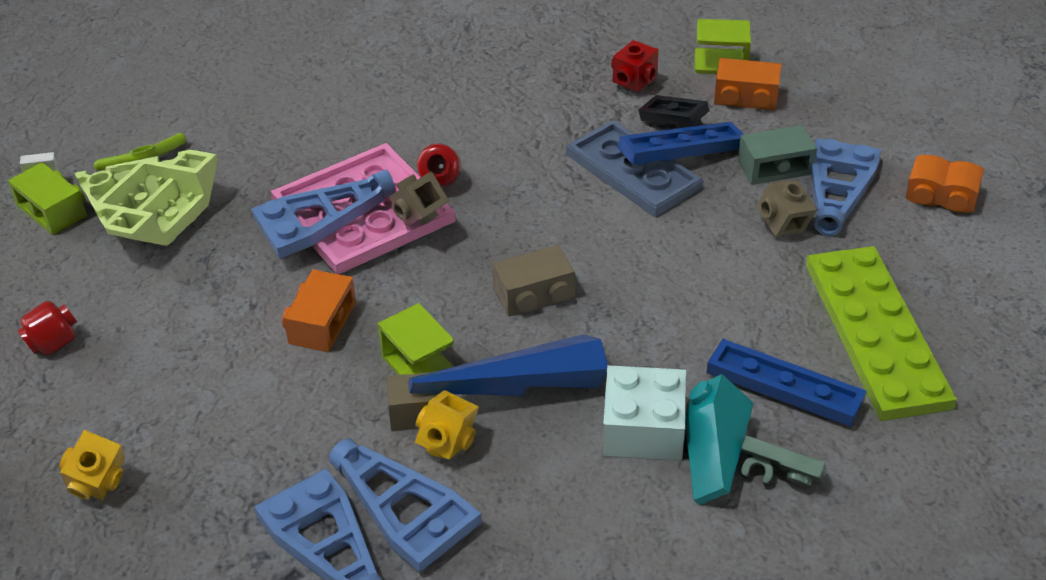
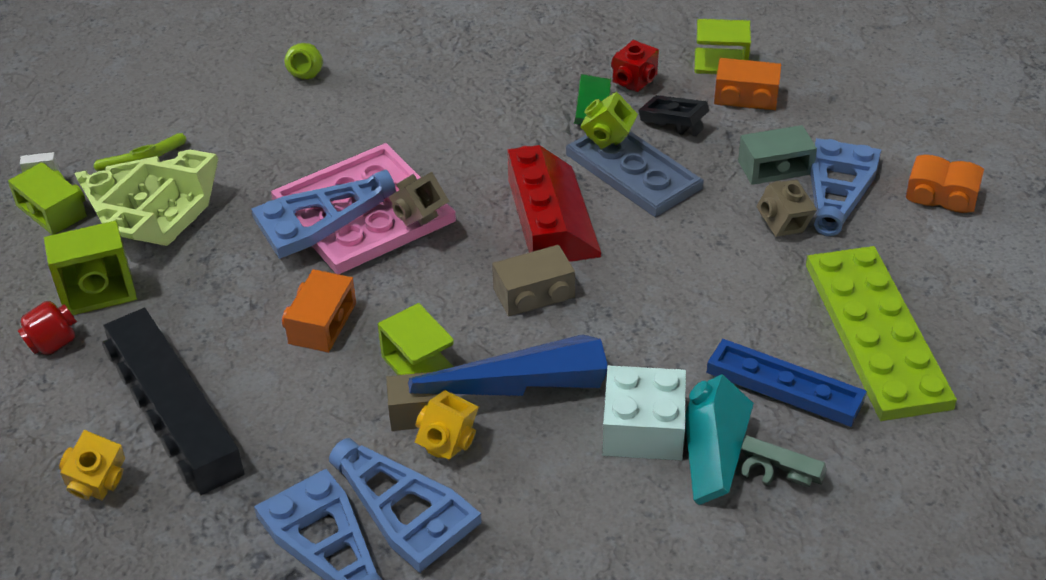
red head [417,143,462,187] -> none
blue plate [618,122,745,165] -> none
none -> lime brick [43,220,137,315]
none -> black brick [102,307,245,496]
none -> lime animal [284,43,323,80]
none -> red slope [507,145,601,262]
none -> green slope [574,74,611,125]
none -> lime brick [580,91,638,150]

